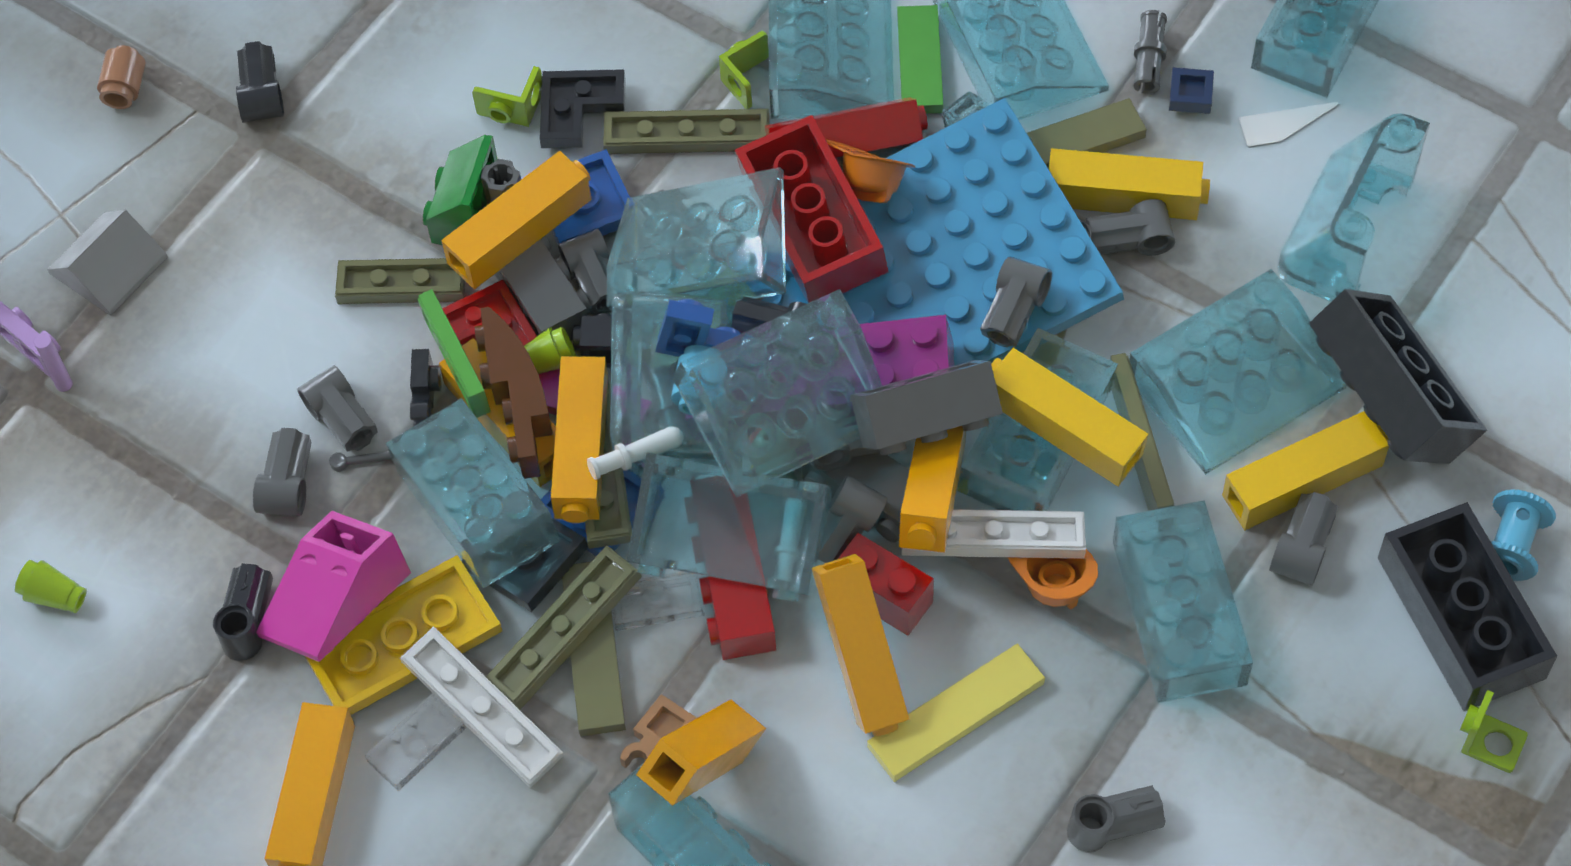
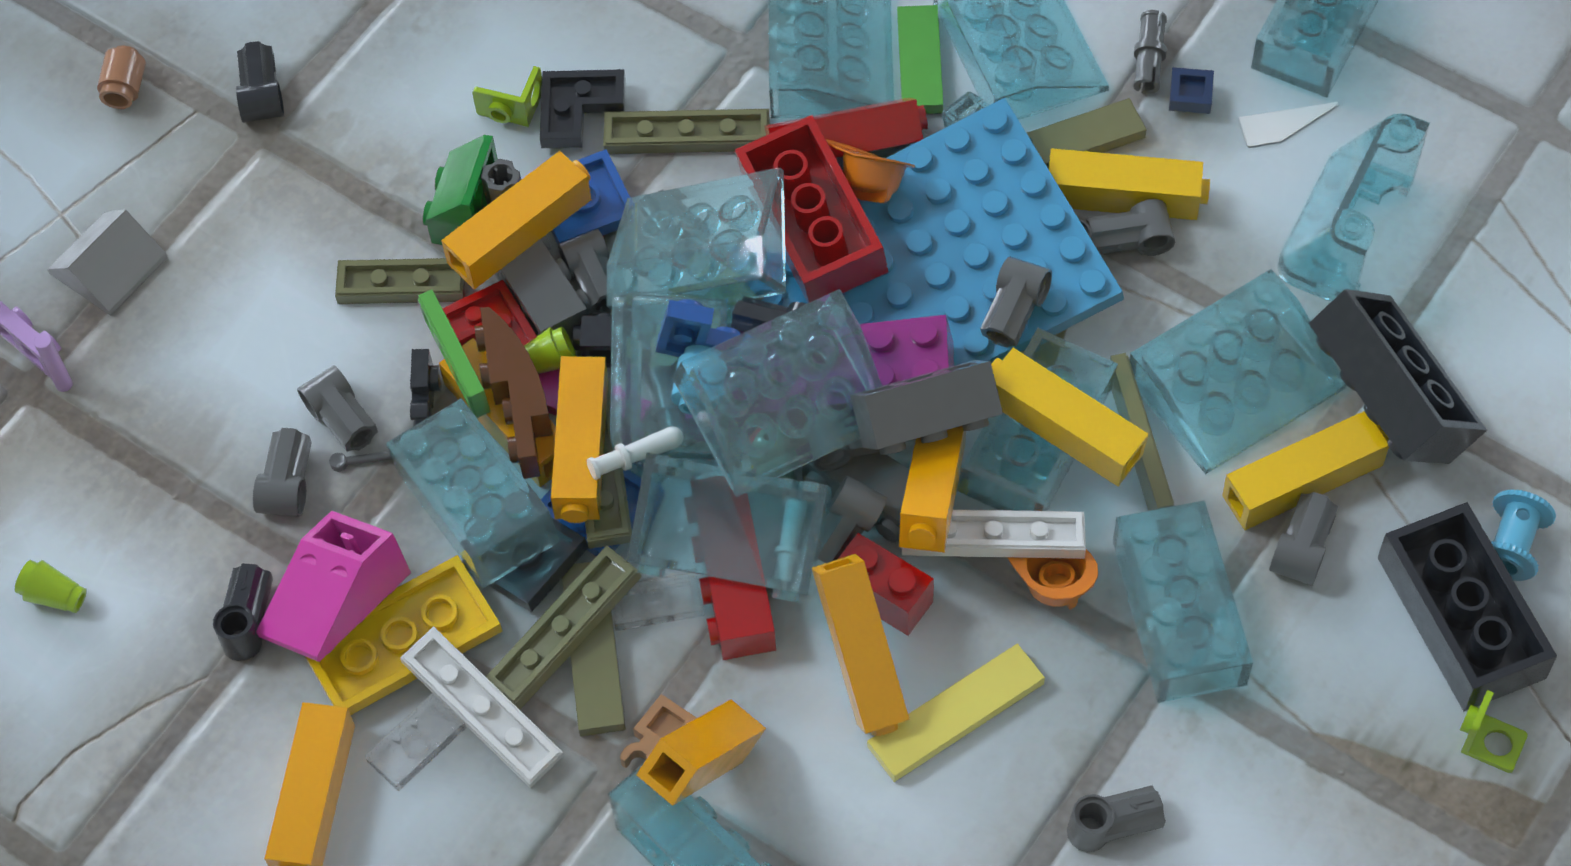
lime bracket [719,30,769,109] -> none

